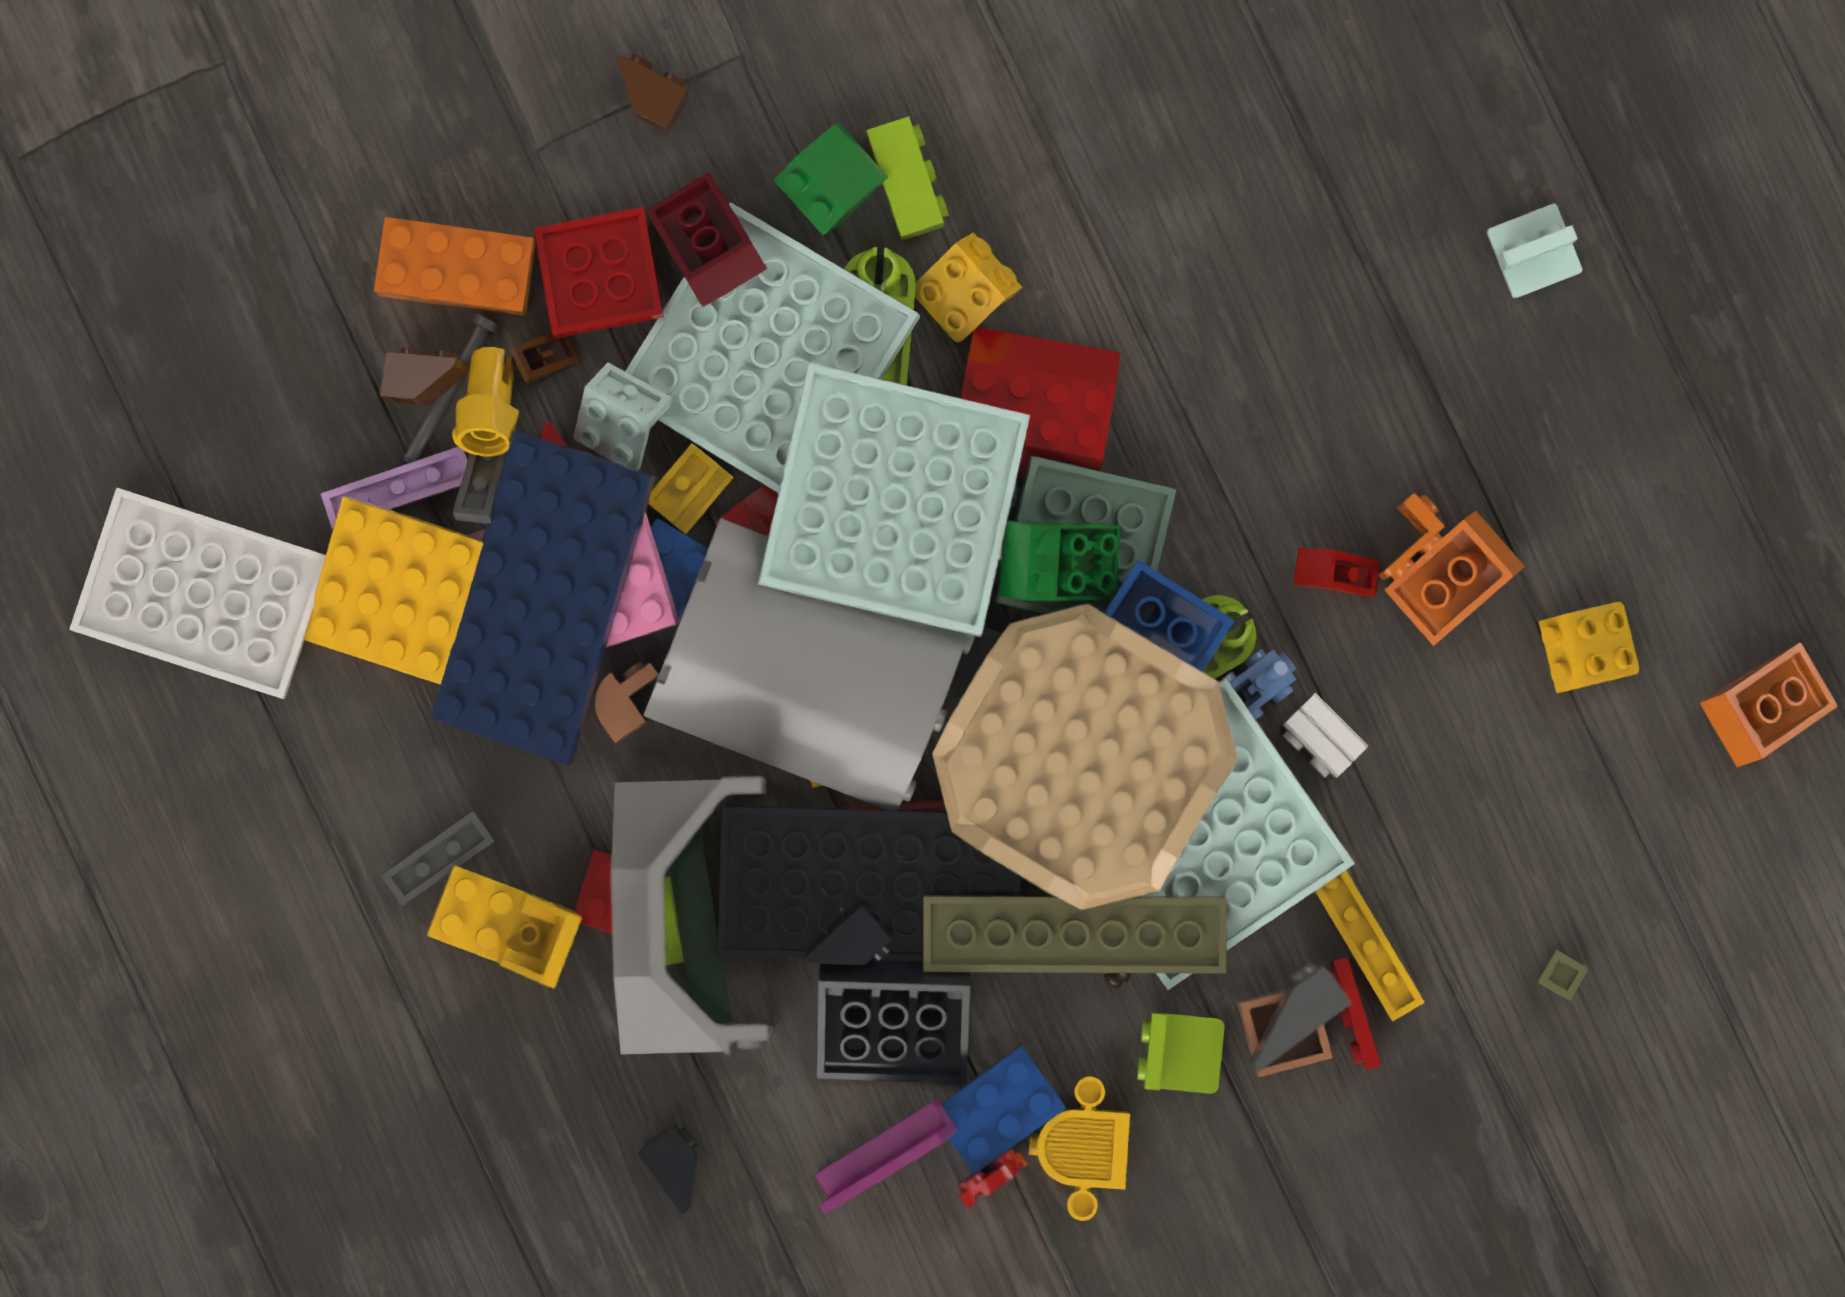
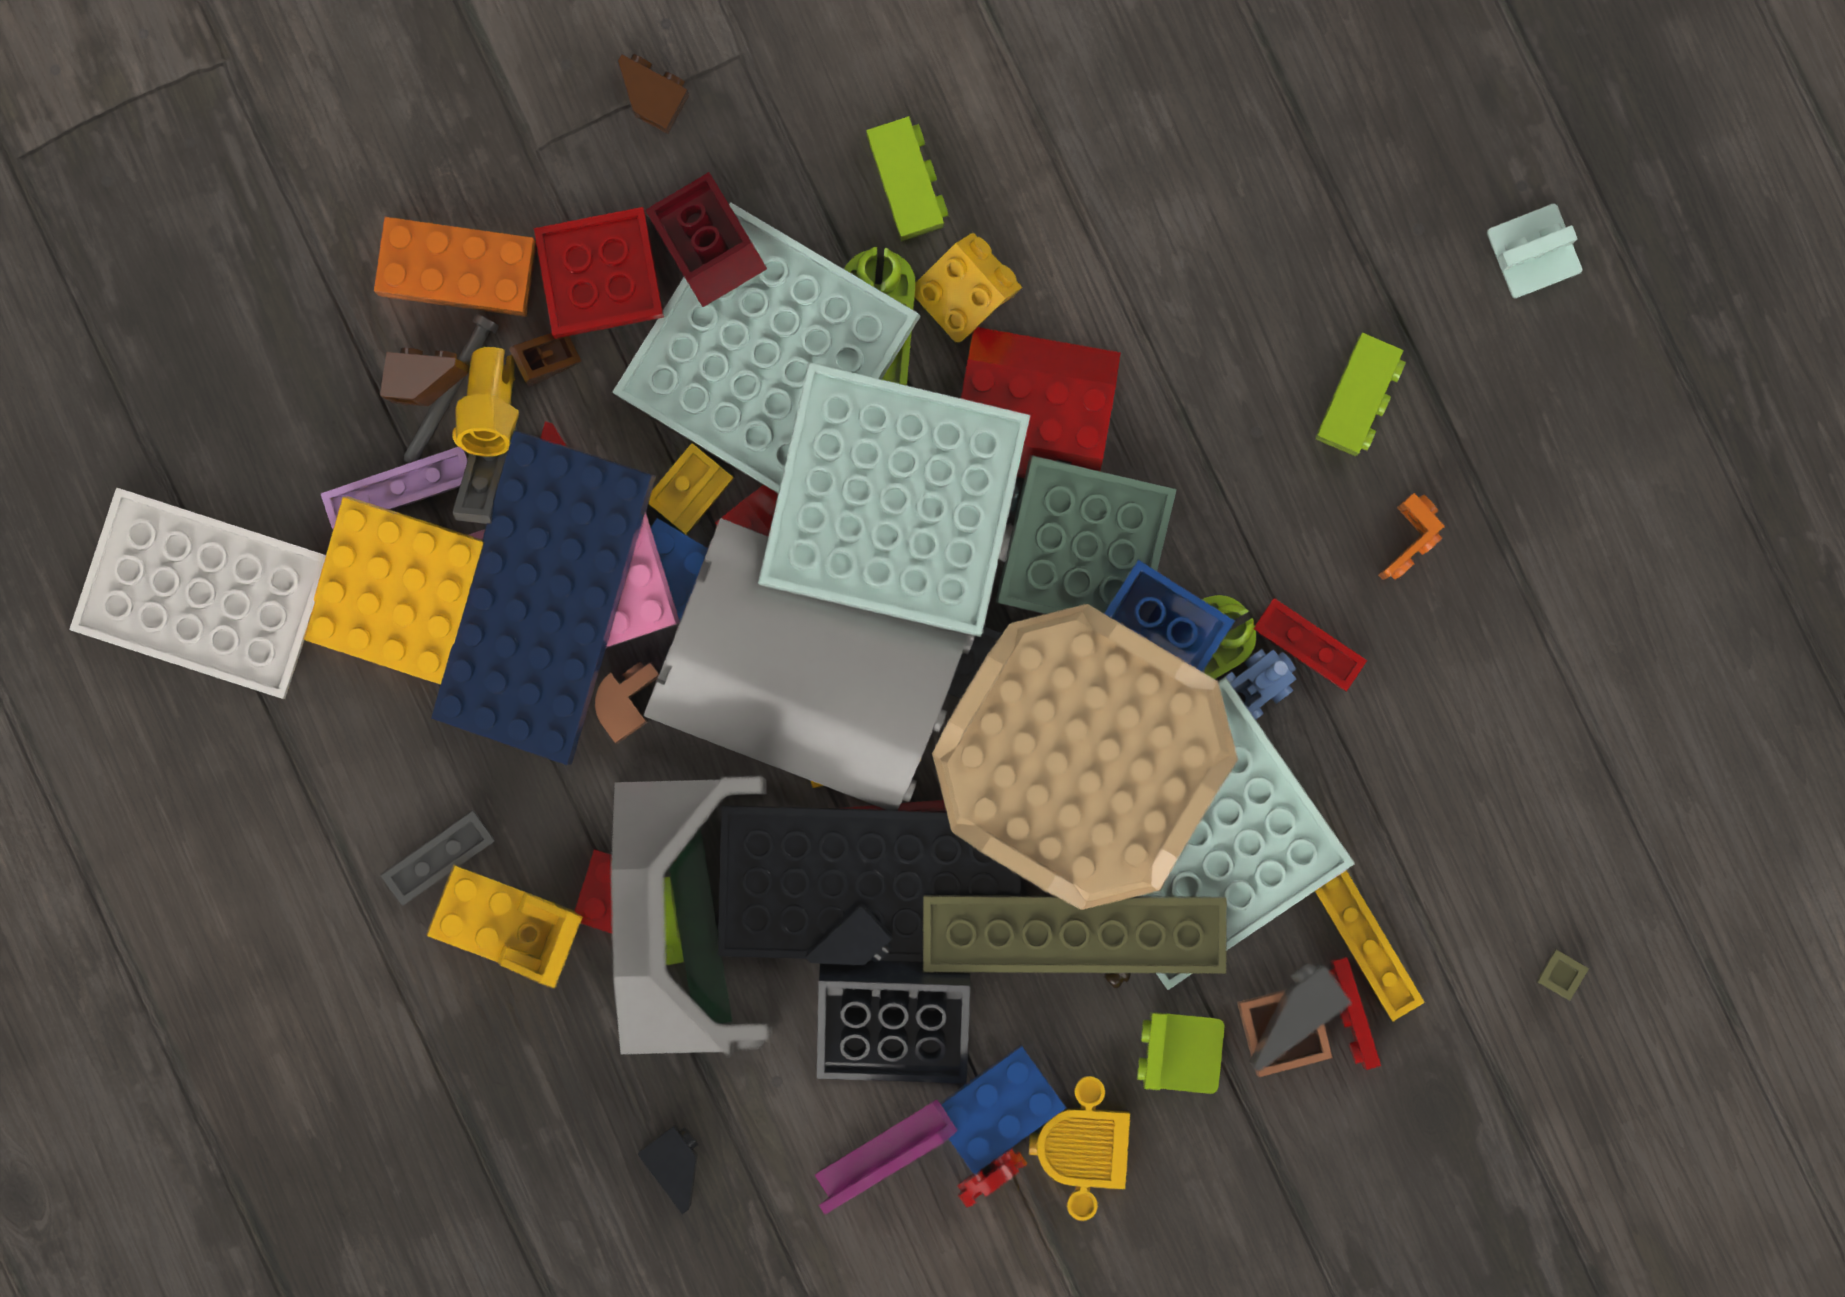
light aqua bracket [573,363,672,470] -> none
green slope [774,122,888,236] -> none
green slope [999,521,1120,601] -> none
white brick [1281,693,1368,778] -> none
red slope [1293,548,1380,598] -> none
orange slope [1384,511,1525,646] -> none
yellow bracket [1538,602,1639,694] -> none
orange slope [1700,642,1838,767] -> none
none -> red plate [1253,598,1368,692]
none -> lime brick [1315,333,1406,456]

